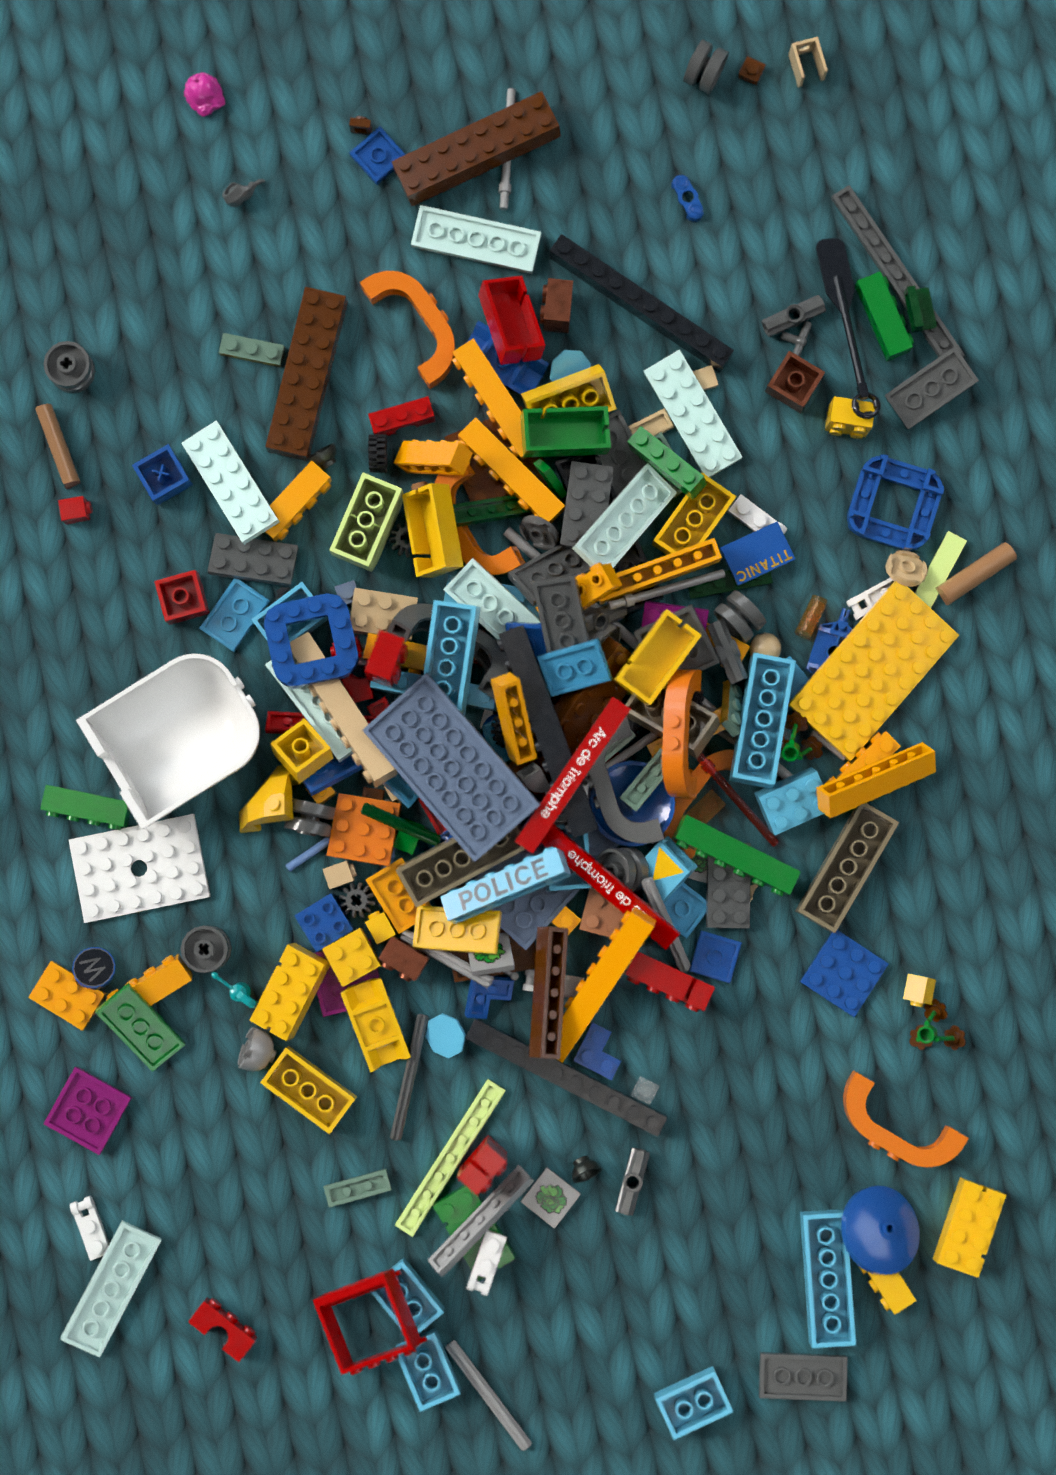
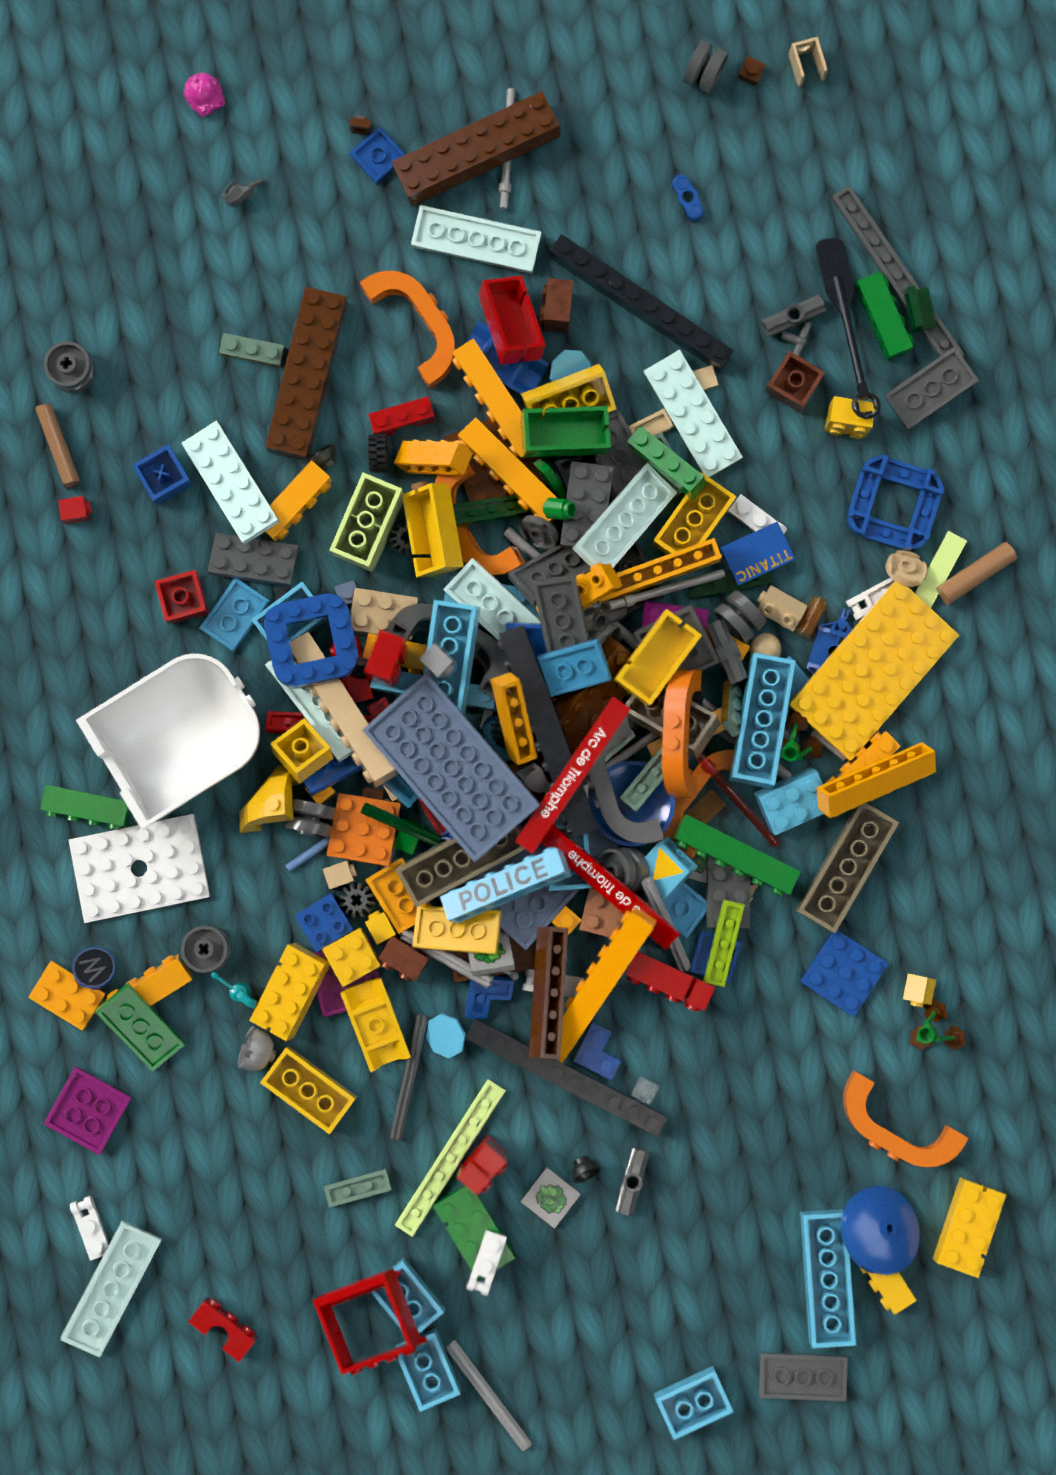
light grey plate [428,1165,534,1277] -> none
none -> light grey brick [419,643,456,678]
none -> green brick [543,497,576,520]
none -> lime tile [703,899,745,987]
none -> tan brick [757,586,807,631]

